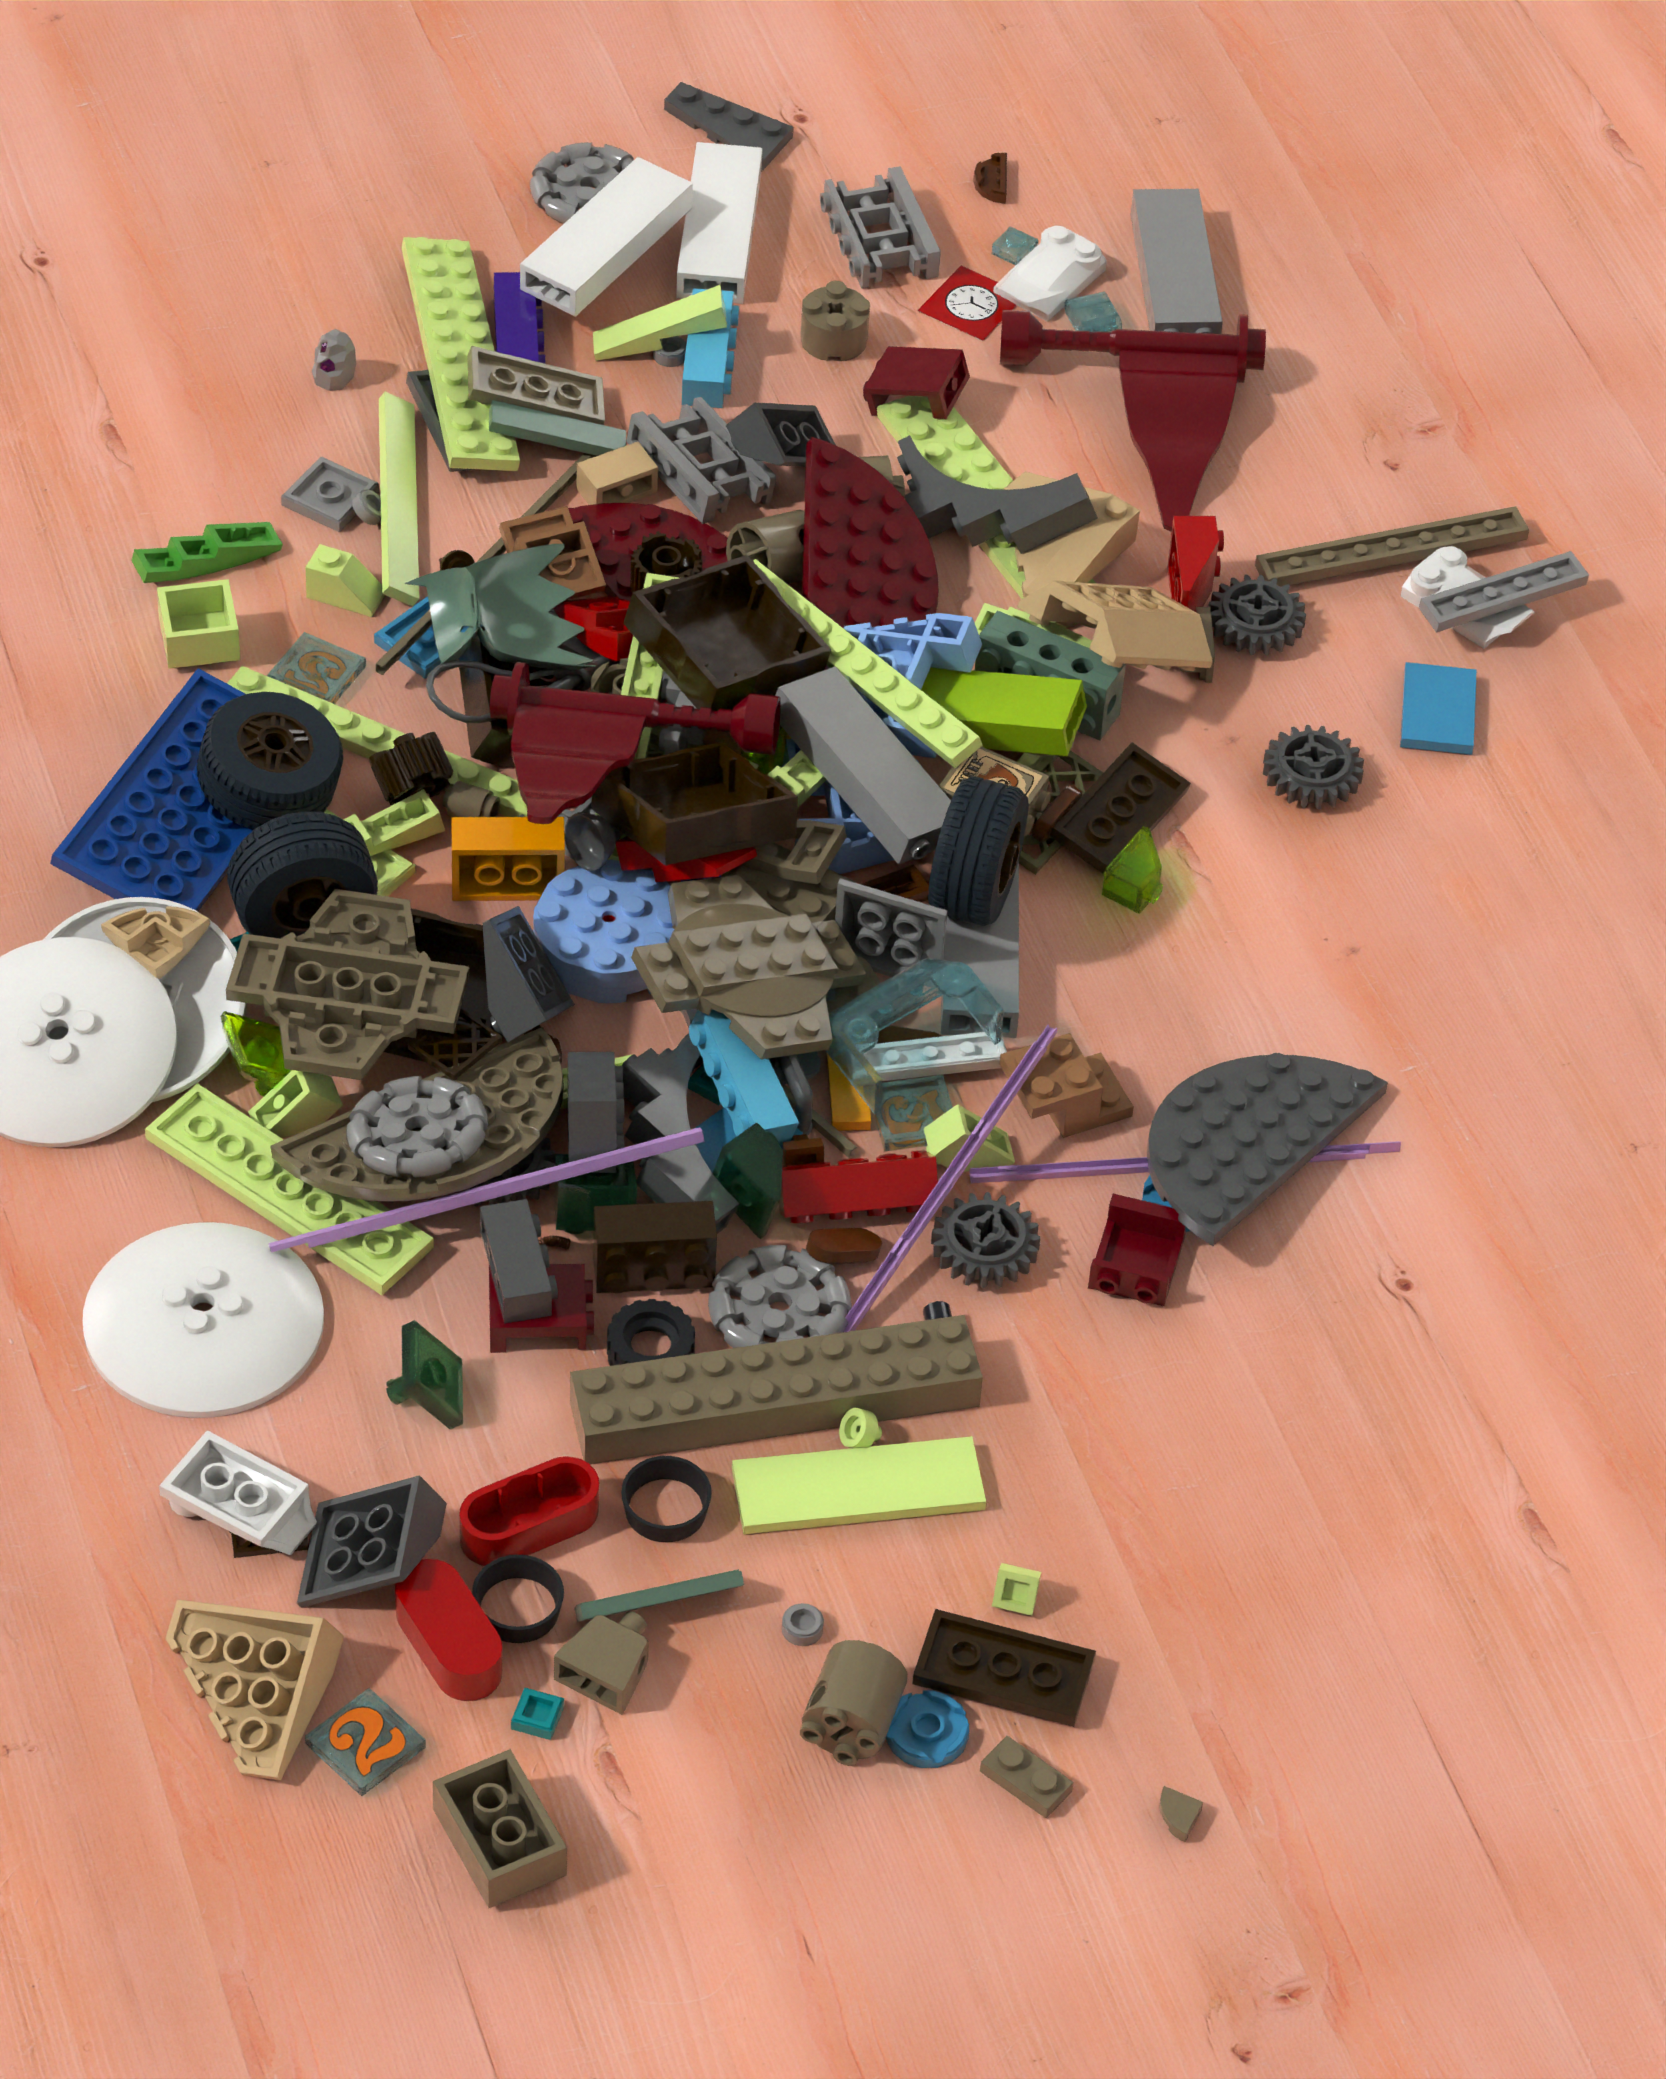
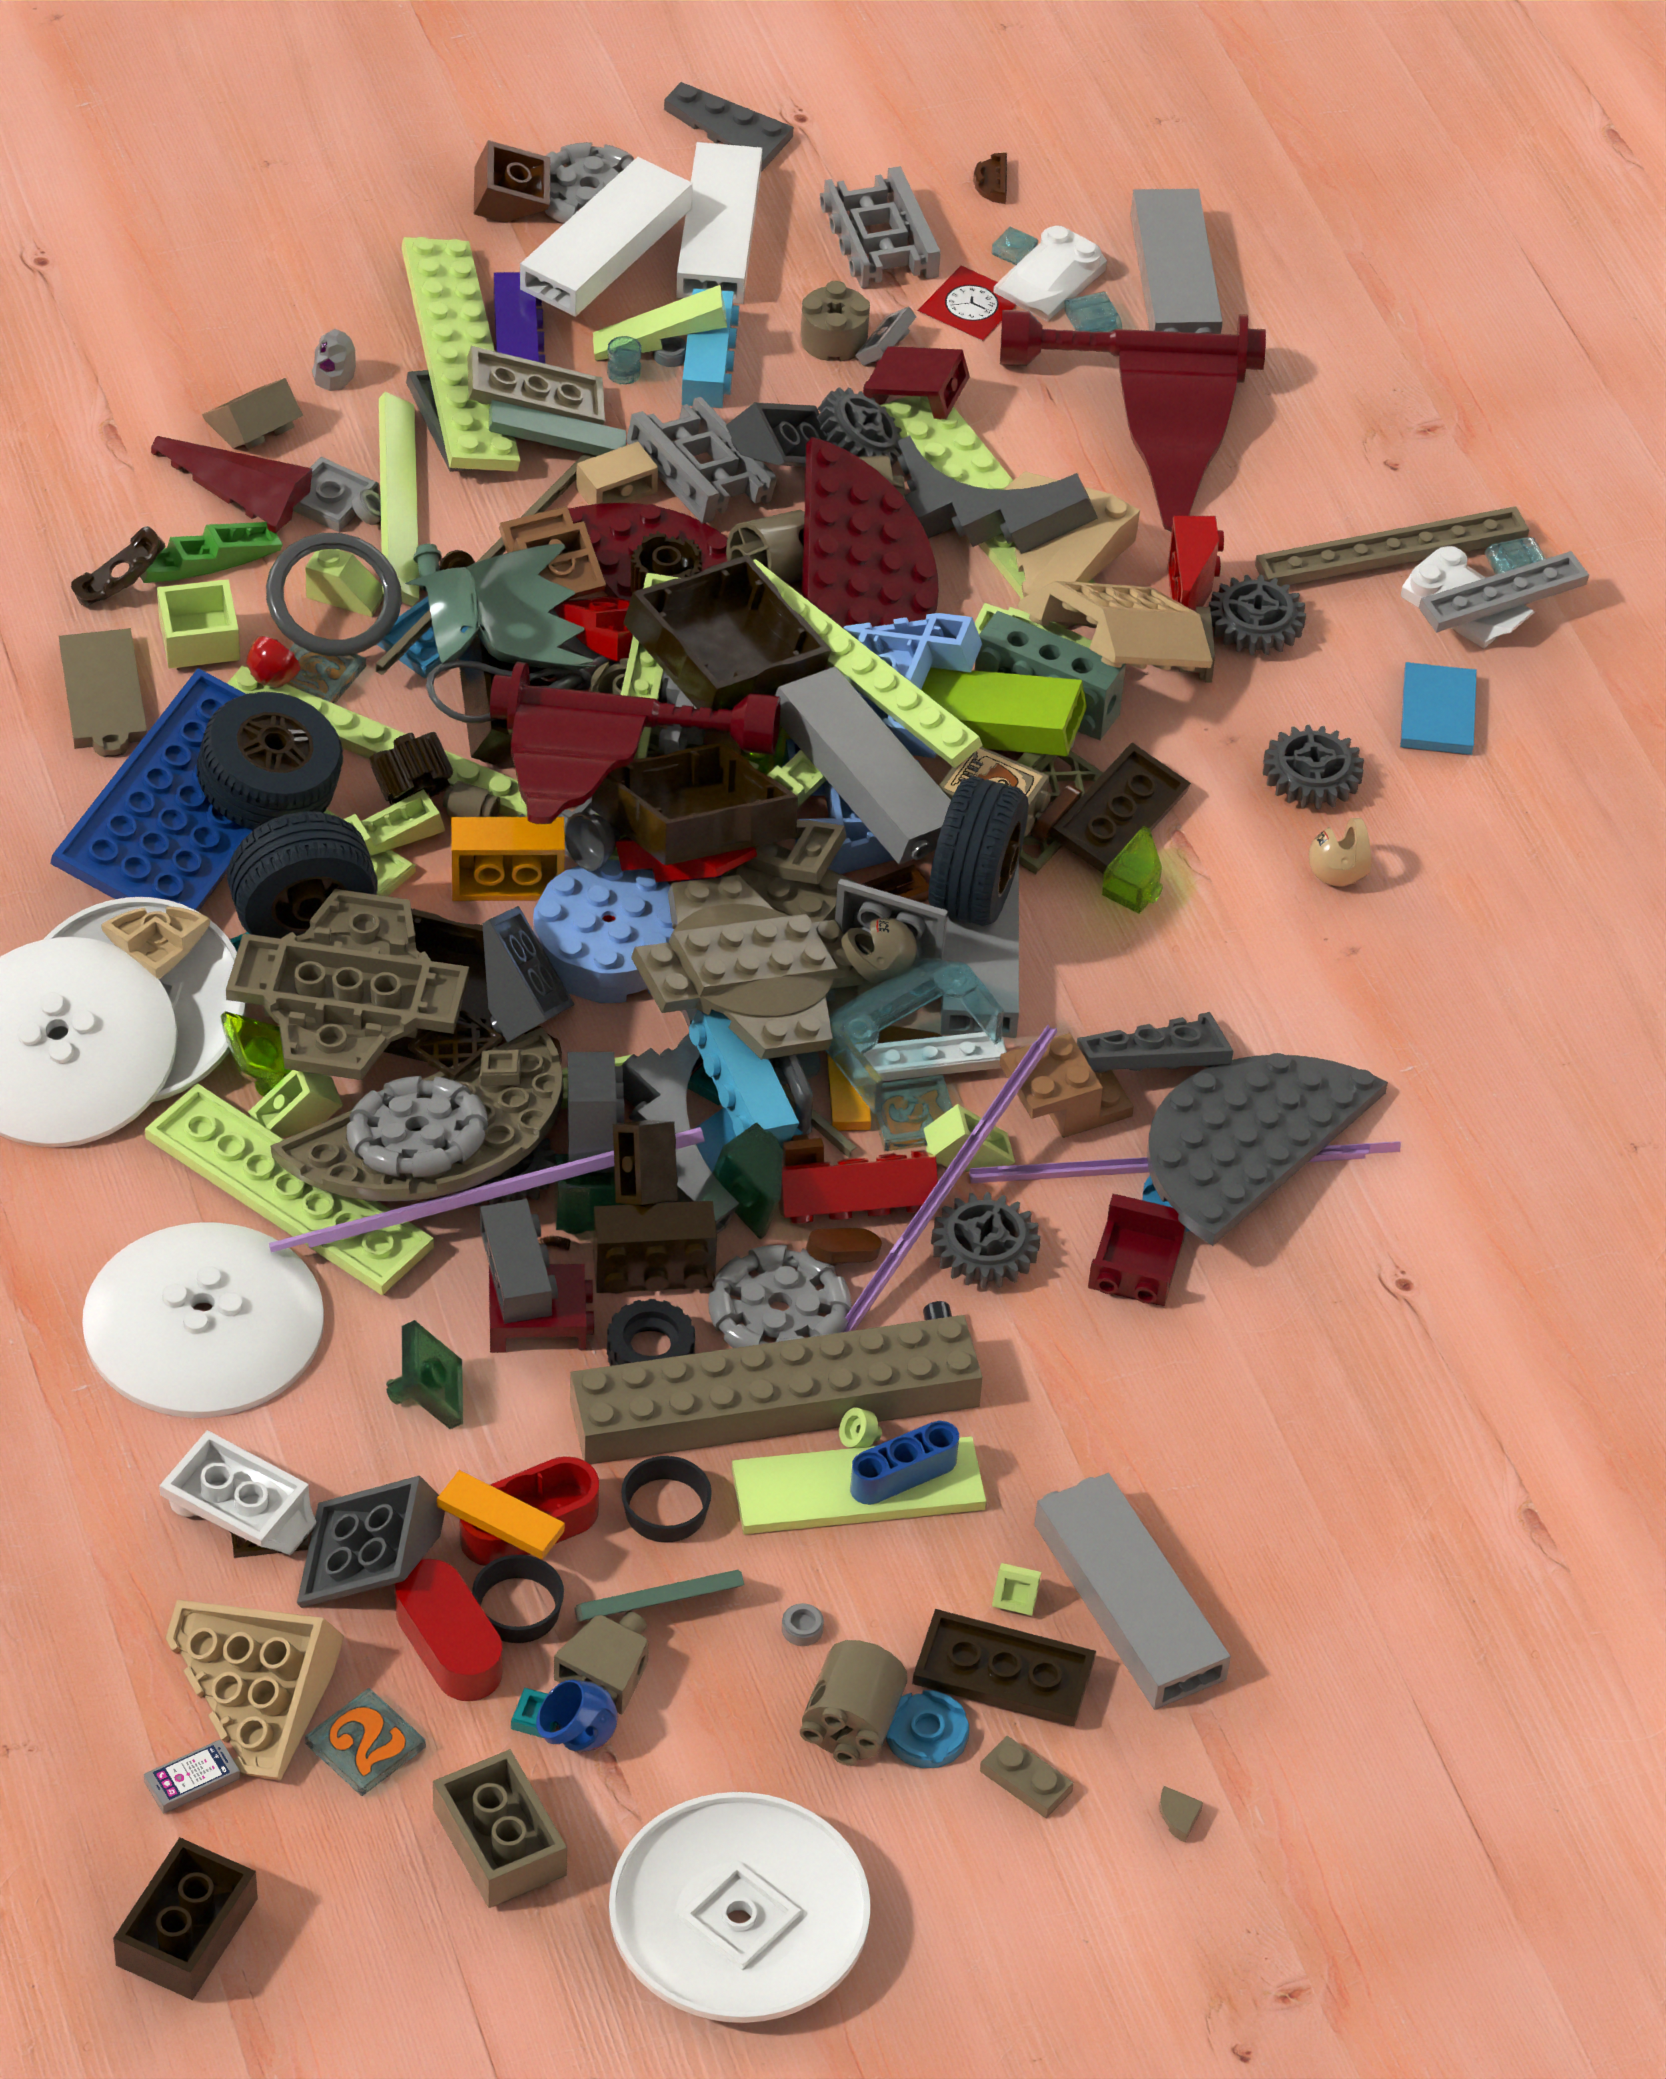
none -> dark tan piece [59,628,147,757]
none -> dark brown piece [71,526,166,607]
none -> dark brown brick [113,1837,258,2000]
none -> tile [144,1739,240,1814]
none -> dark red wedge [151,436,313,533]
none -> dark tan slope [202,378,303,450]
none -> red piece [246,636,301,688]
none -> dark grey wedge [266,533,402,656]
none -> sand green pin [413,544,442,592]
none -> light orange tile [437,1470,565,1560]
none -> reddish brown slope [474,140,550,223]
none -> dark tan tile [480,1049,522,1086]
none -> blue helmet [536,1680,618,1752]
none -> clear light blue wheel [607,336,642,384]
none -> white dish [609,1792,870,2023]
none -> dark brown brick [613,1120,678,1205]
none -> dark grey gear [817,387,903,467]
none -> dark tan helmet [841,917,917,983]
none -> blue beam [850,1421,959,1505]
none -> light grey plate [855,306,917,366]
none -> light grey brick [1034,1473,1231,1710]
none -> dark grey wing [1076,1012,1234,1073]
none -> tan helmet [1309,818,1371,887]
none -> clear light blue piece [1485,537,1547,575]

